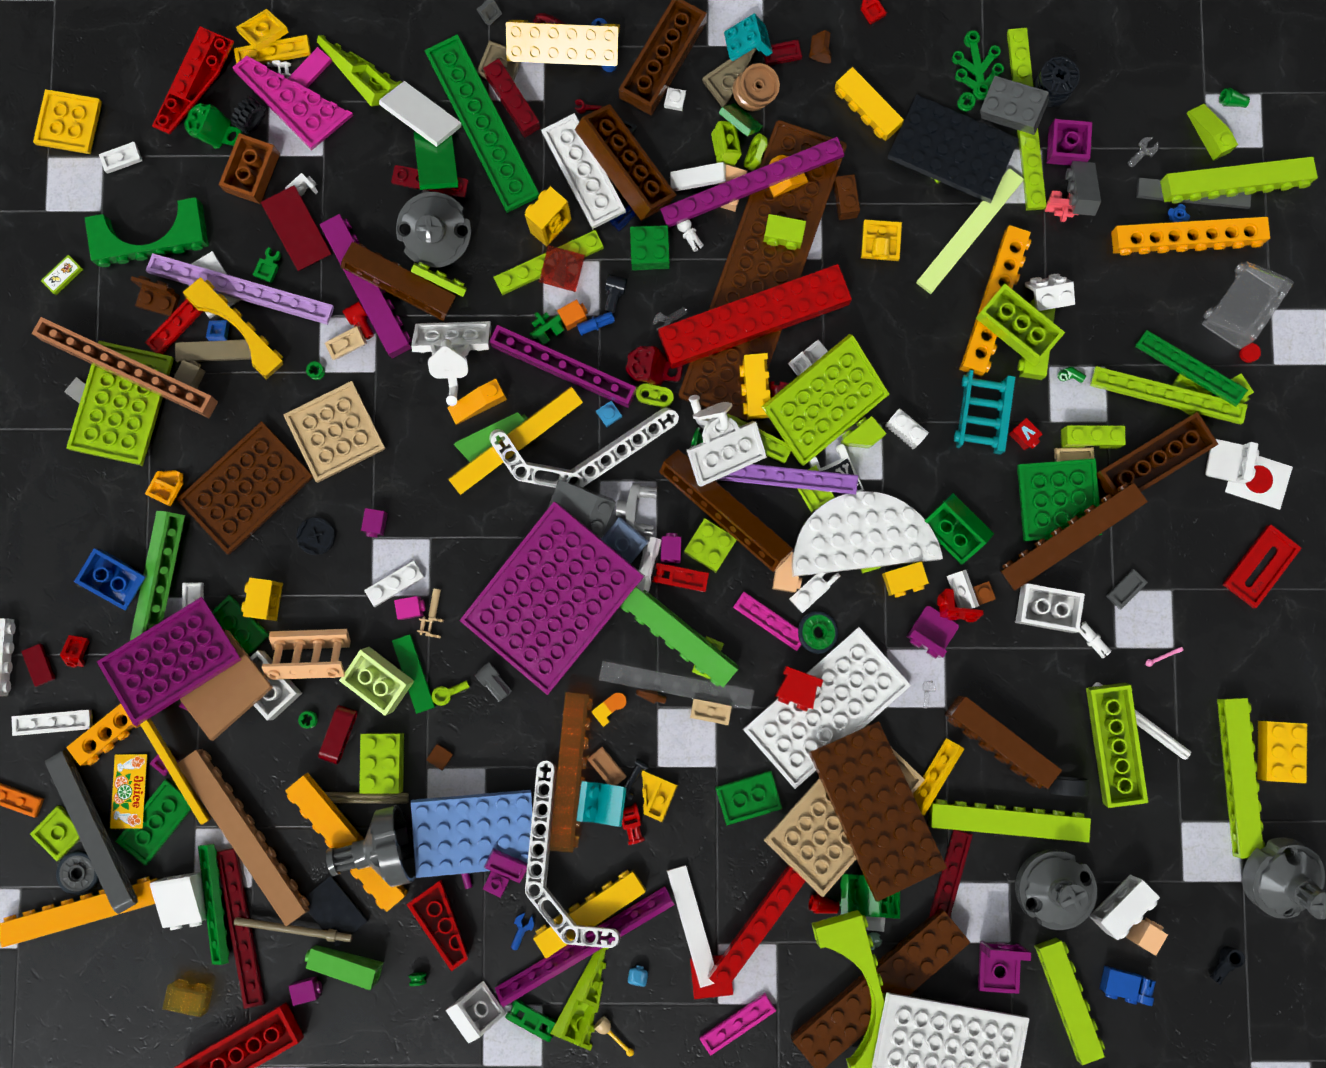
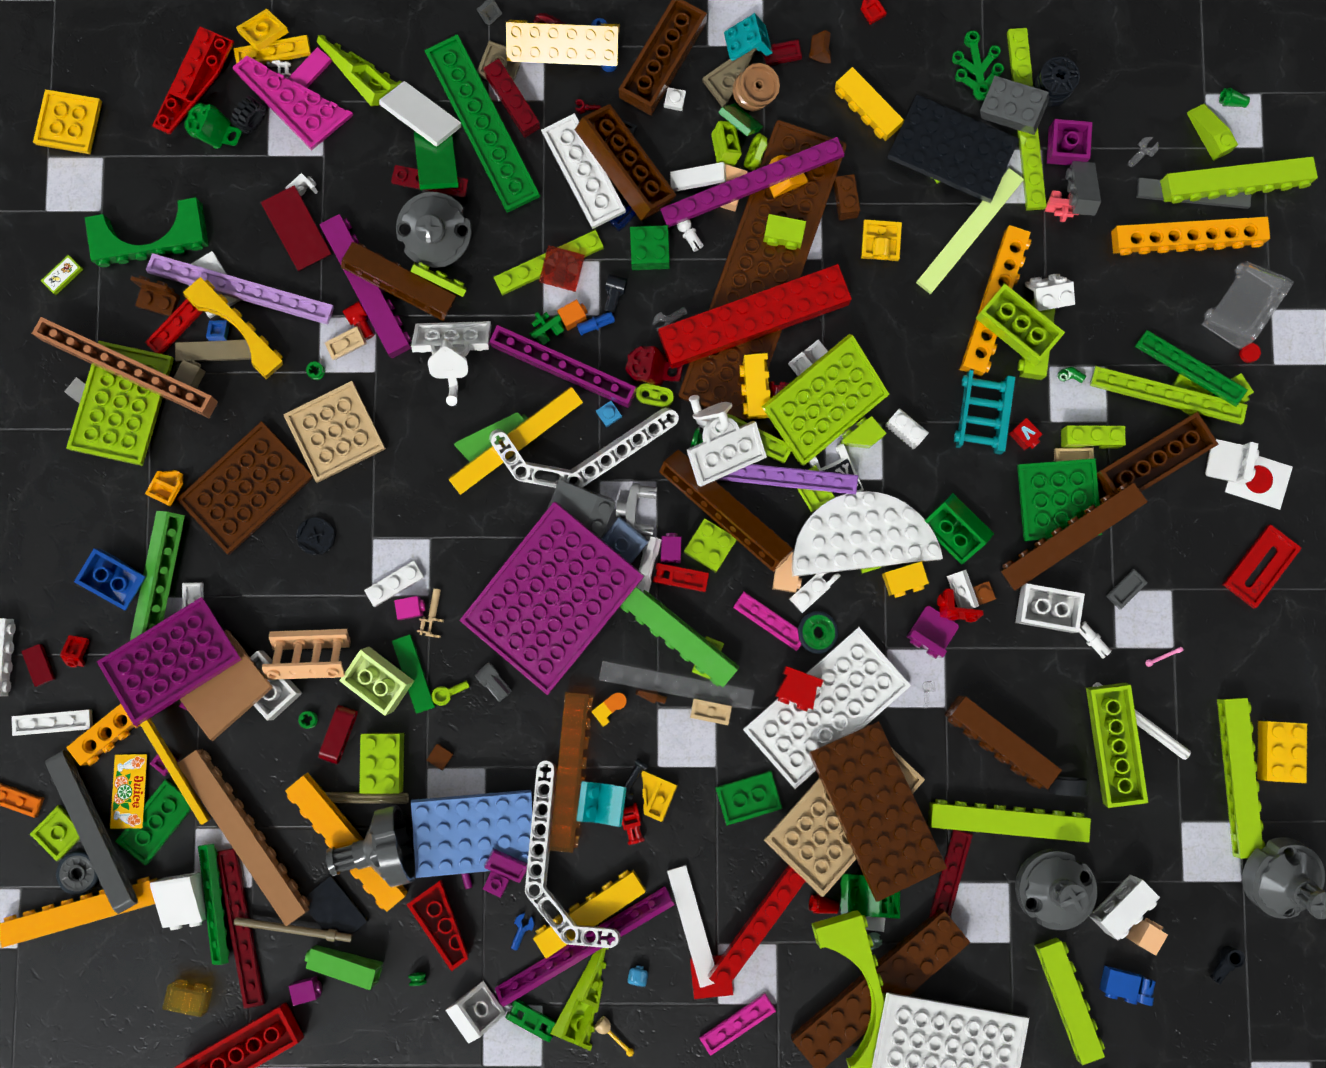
white plate [99,142,142,174] -> none
green tile [212,595,269,656] -> none
dark orange brick [219,133,280,204] -> none
yellow brick [241,578,283,621] -> none
green plate [253,247,281,284] -> none
magenta brick [361,508,388,538] -> none
light orange slope [448,379,507,425] -> none
yellow brick [525,186,572,247] -> none
medium nougat tile [587,747,627,786] -> none
yellow plate [913,738,964,816] -> none
green bush [957,92,976,112] -> none
magenta bracket [978,941,1031,994] -> none
blue plate [1168,204,1190,222] -> none

